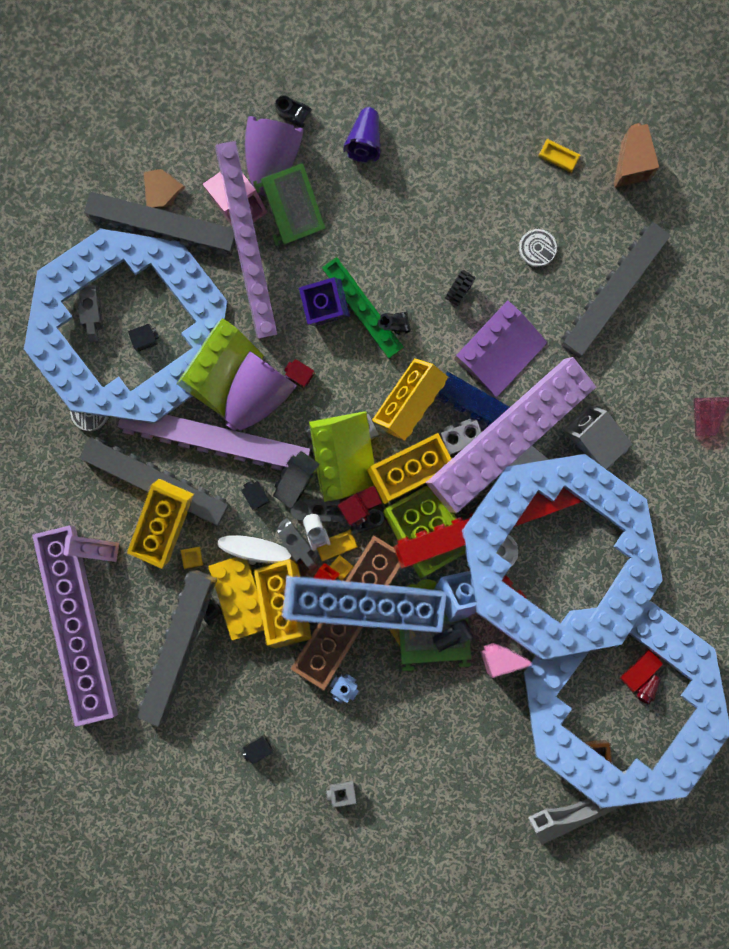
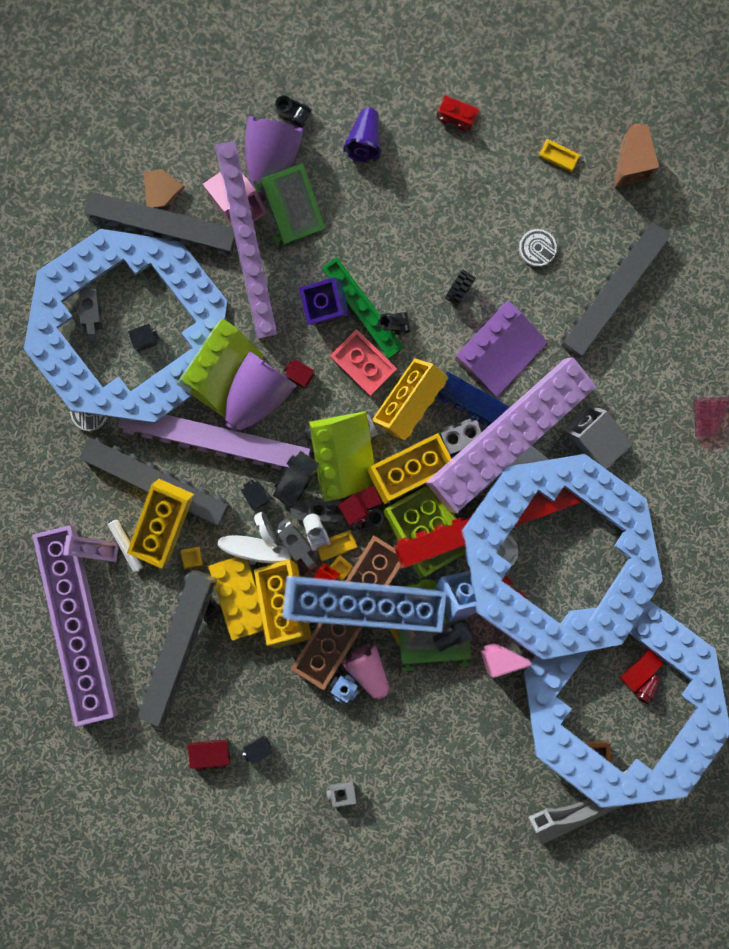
none -> white axle [108,520,144,573]
none -> dark red brick [187,739,231,771]
none -> white tile [255,512,279,549]
none -> coral plate [330,329,397,396]
none -> bright pink cone [341,643,390,699]
none -> red bracket [436,95,479,131]

